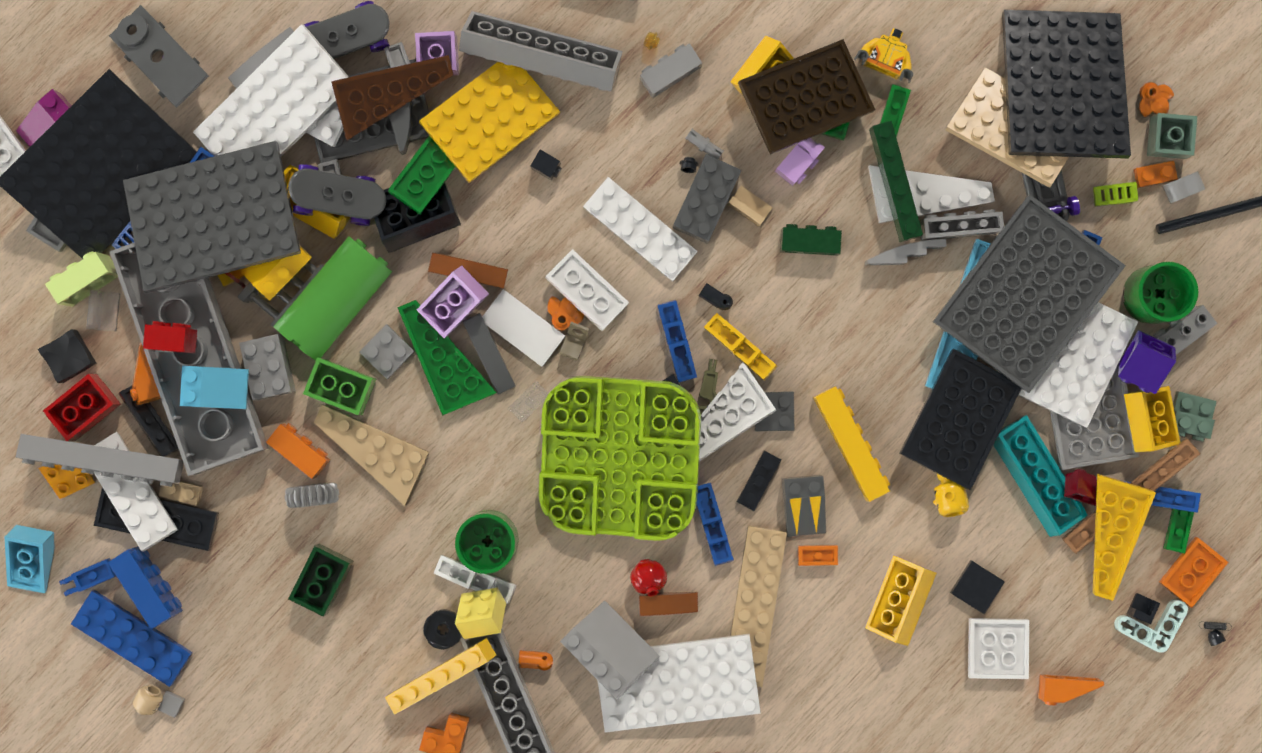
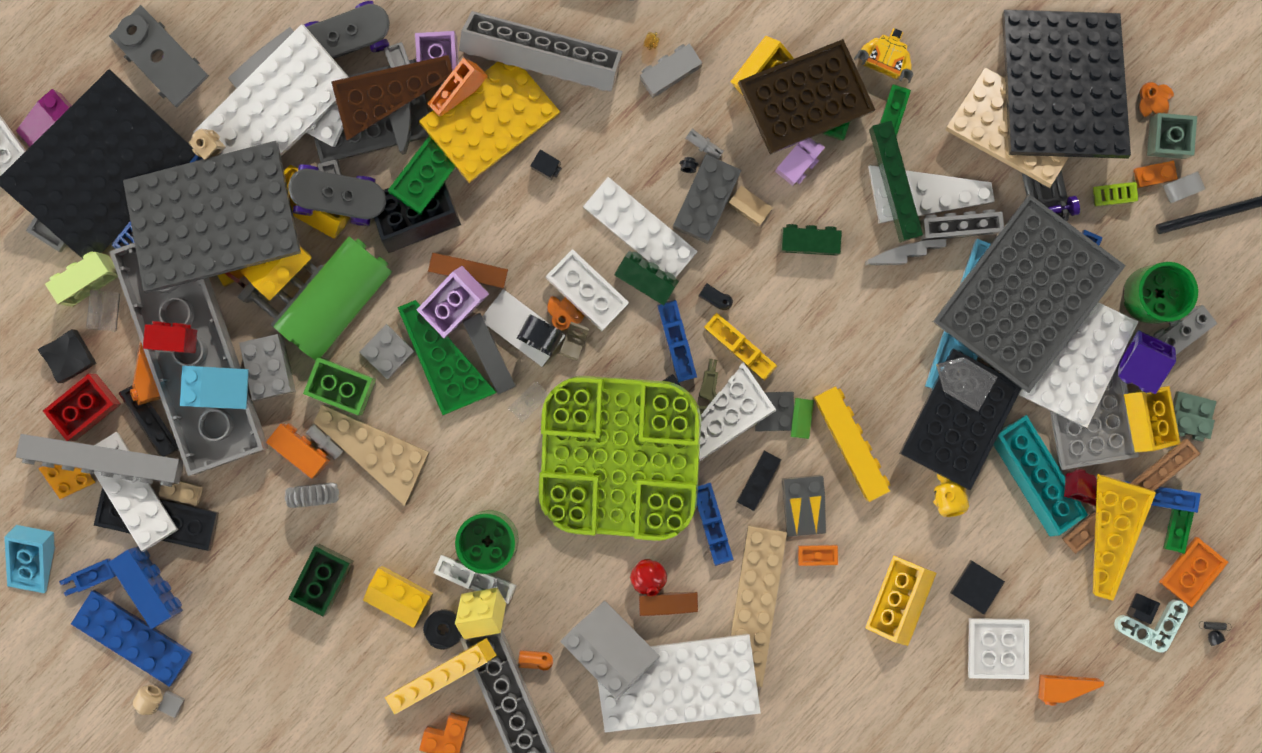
none -> tan brick [189,129,226,160]
none -> light grey pin [305,424,343,460]
none -> yellow slope [363,566,433,628]
none -> orange slope [428,58,488,117]
none -> black brick [517,314,564,357]
none -> dark green brick [614,250,679,306]
none -> bright green tile [791,398,814,439]
none -> clear tile [936,357,997,411]

